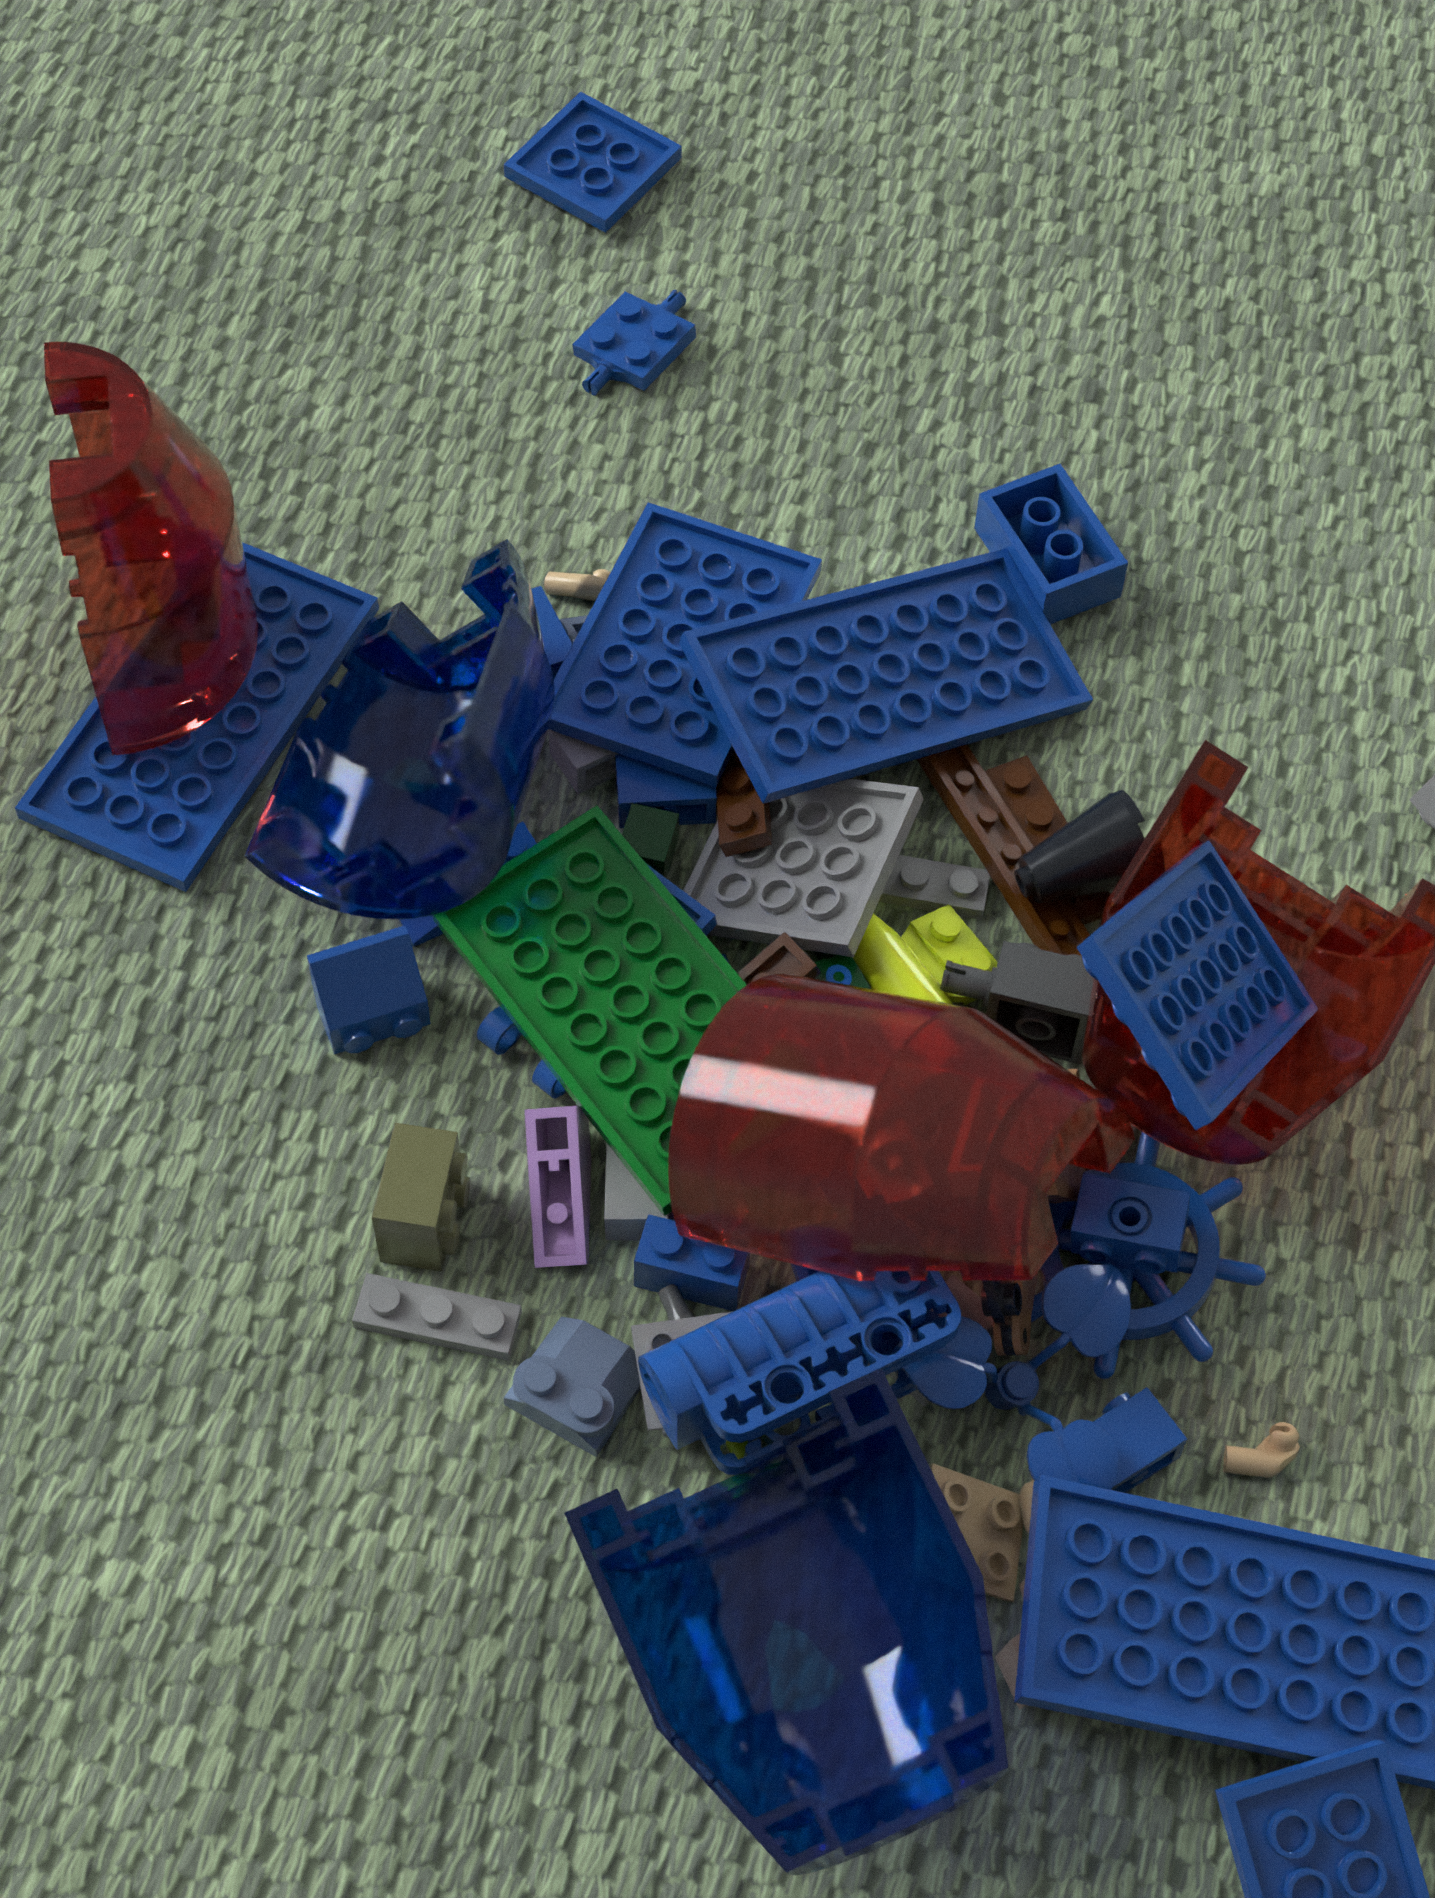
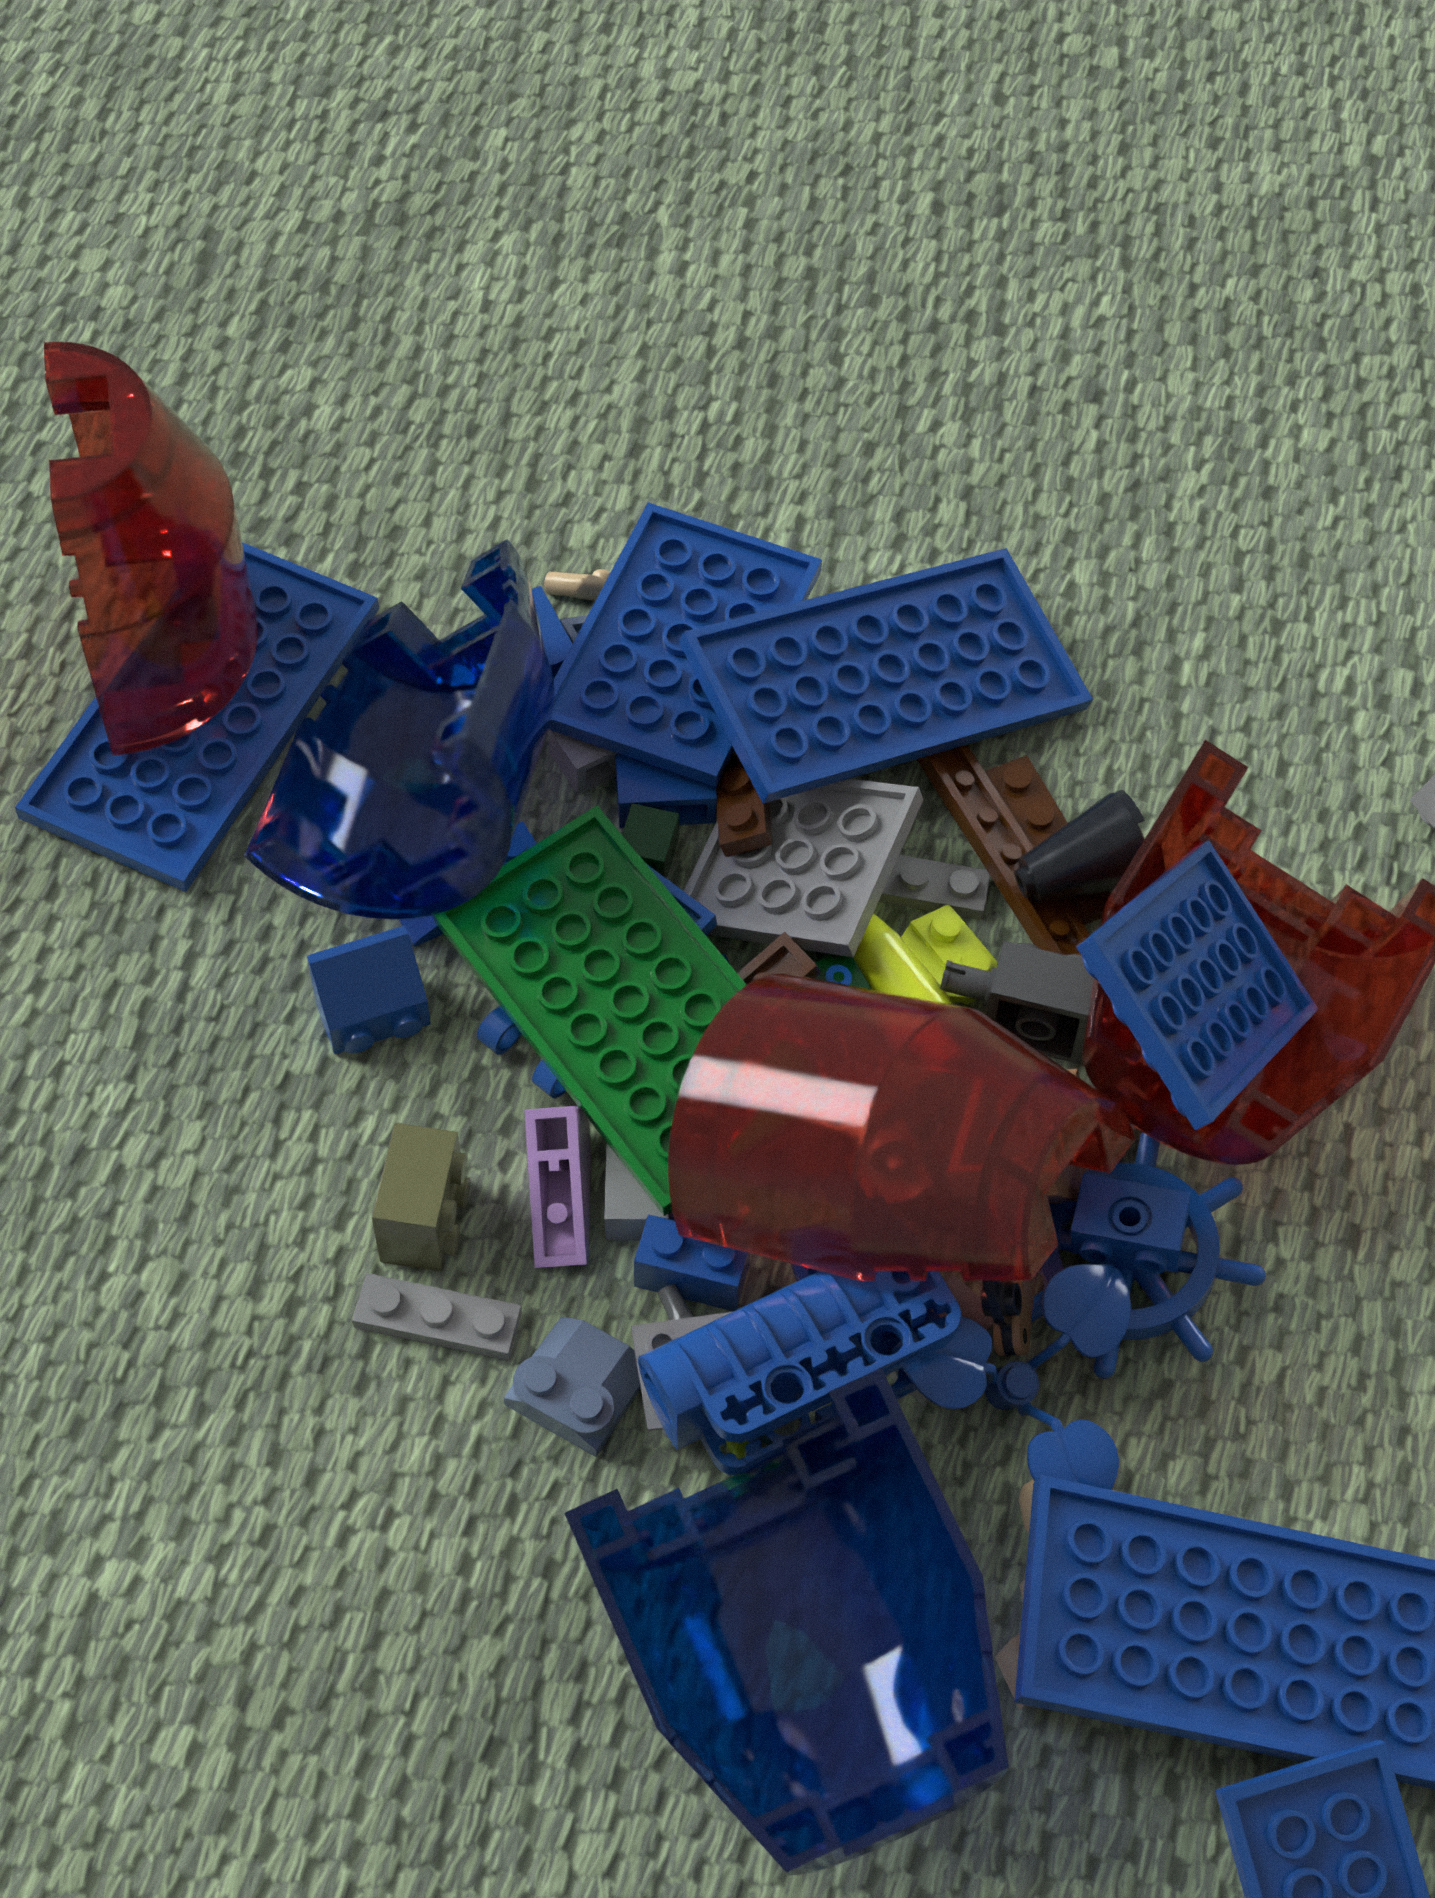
blue plate [504,92,682,233] -> none
blue plate [572,290,696,396] -> none
tan hinge [913,1463,1023,1602] -> none
blue brick [974,464,1128,624] -> none
blue brick [1093,1387,1187,1493] -> none
tan arm [1223,1422,1300,1478] -> none

